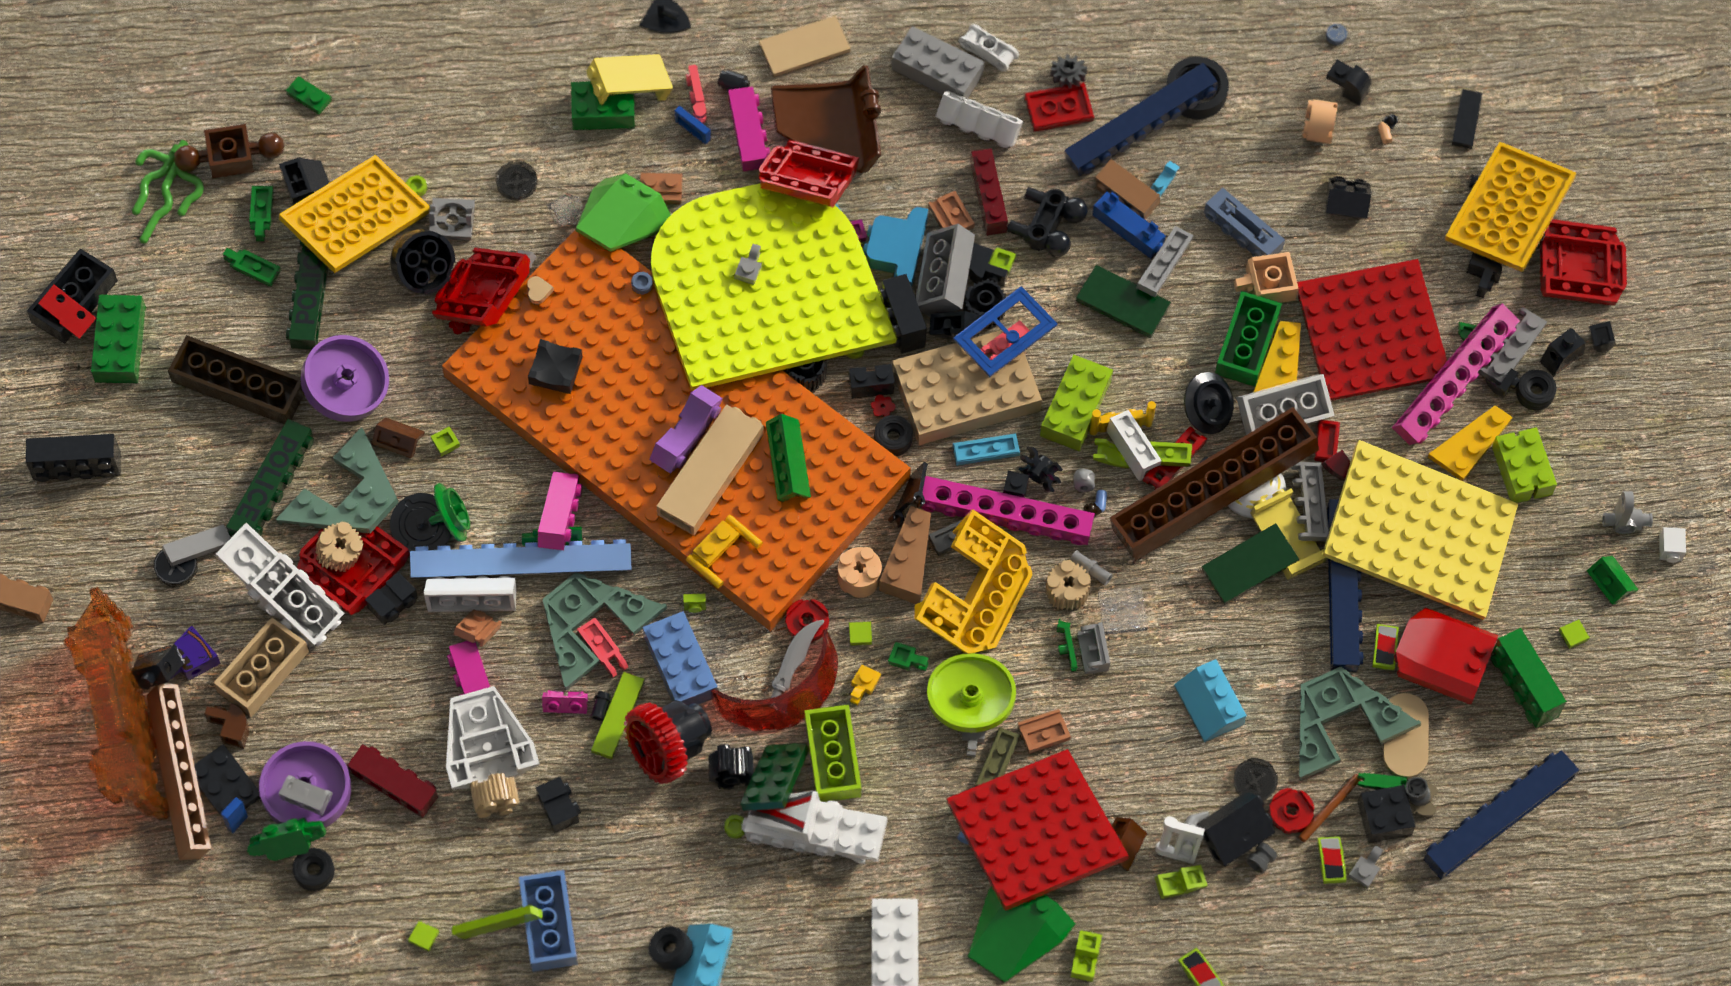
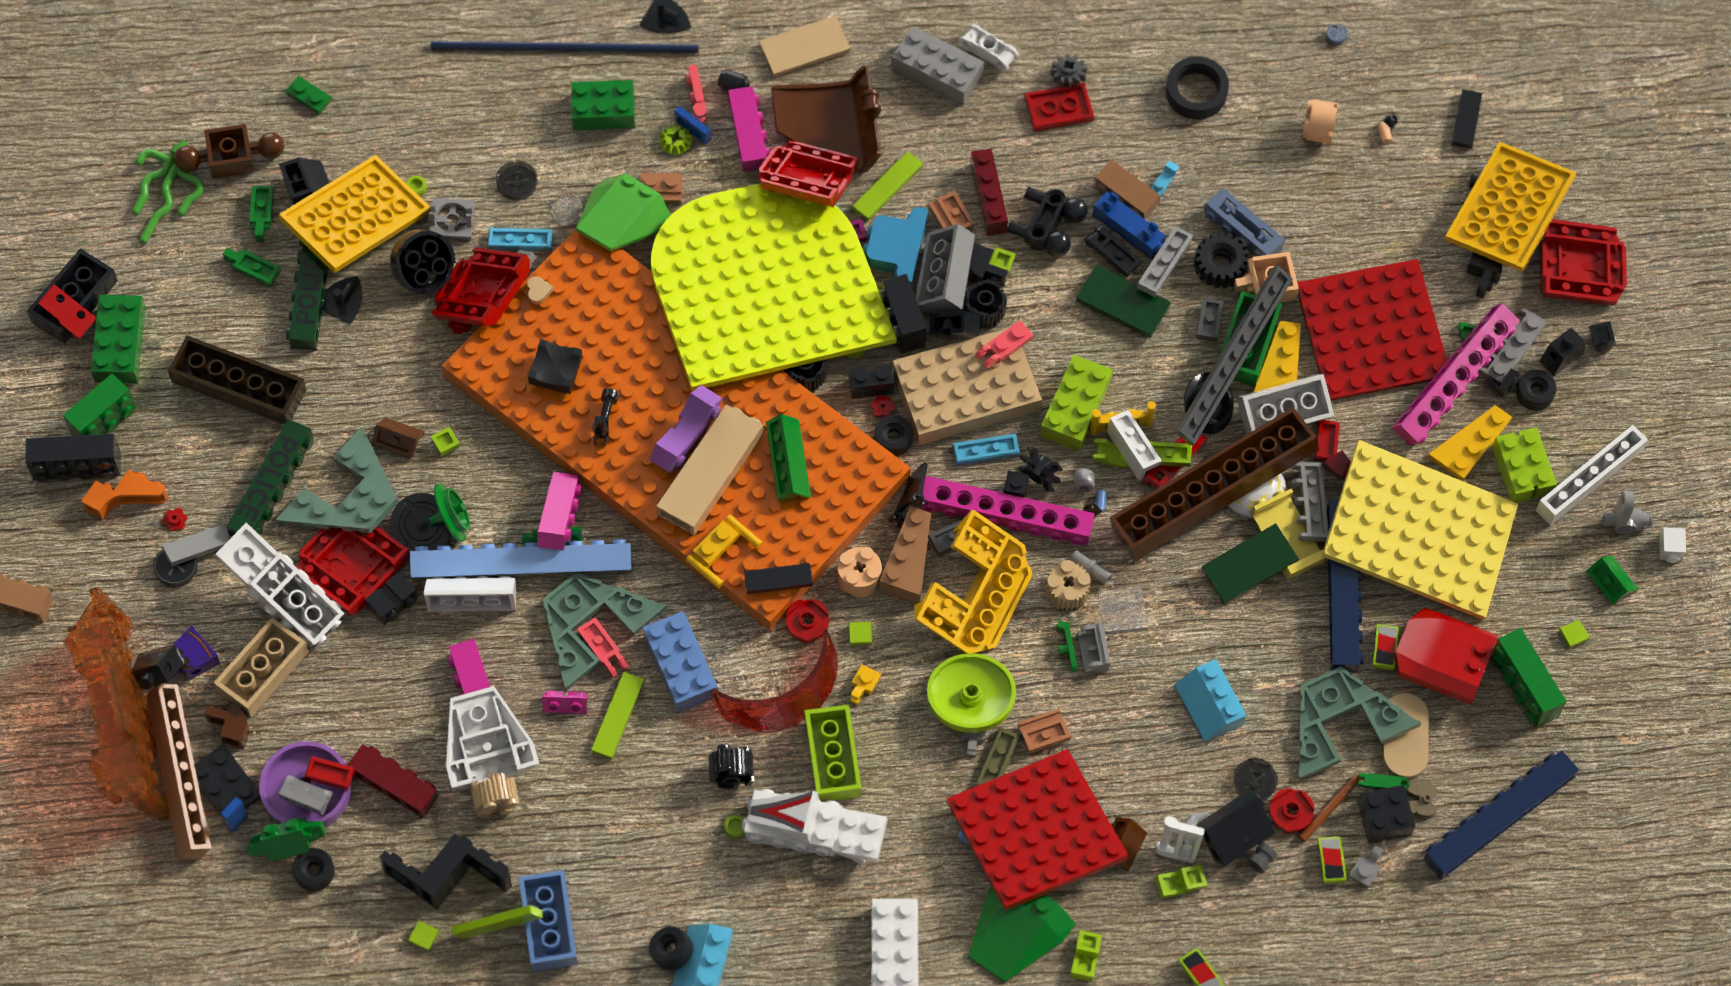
medium lavender piece [301,335,389,422] -> none
tan brick [316,522,363,572] -> none
nougat plate [454,609,502,647] -> none
black brick [535,777,581,833] -> none
light yellow panel [587,54,673,105] -> none
black pin [590,691,612,721] -> none
red piece [624,700,712,784] -> none
sand blue tile [631,272,653,294] -> none
lime plate [683,594,706,613] -> none
light grey plate [734,244,762,285] -> none
dark green piece [740,743,809,811] -> none
light grey sword [770,620,824,702] -> none
green plate [888,642,929,671] -> none
white brick [936,91,1023,148] -> none
blue door [953,286,1058,377] -> none
dark blue brick [1064,63,1218,177] -> none
black slope [1325,176,1371,219] -> none
black brick [1326,59,1372,106] -> none
dark grey wheel [1405,777,1431,806] -> none
none -> green brick [63,374,136,436]
none -> orange arch [81,469,168,520]
none -> red plant [162,508,188,531]
none -> red tile [304,756,355,791]
none -> black shield [322,276,362,324]
none -> black bracket [379,833,512,910]
none -> dark blue piece [431,41,699,53]
none -> medium azure tile [488,228,553,251]
none -> black bar [593,388,619,448]
none -> lime gear [659,124,692,155]
none -> black tile [744,563,813,594]
none -> lime tile [852,151,923,221]
none -> black plate [1084,226,1142,277]
none -> dark grey plate [1175,265,1293,445]
none -> black tyre [1194,232,1248,289]
none -> dark grey plate [1196,297,1224,342]
none -> white brick [1535,425,1648,526]

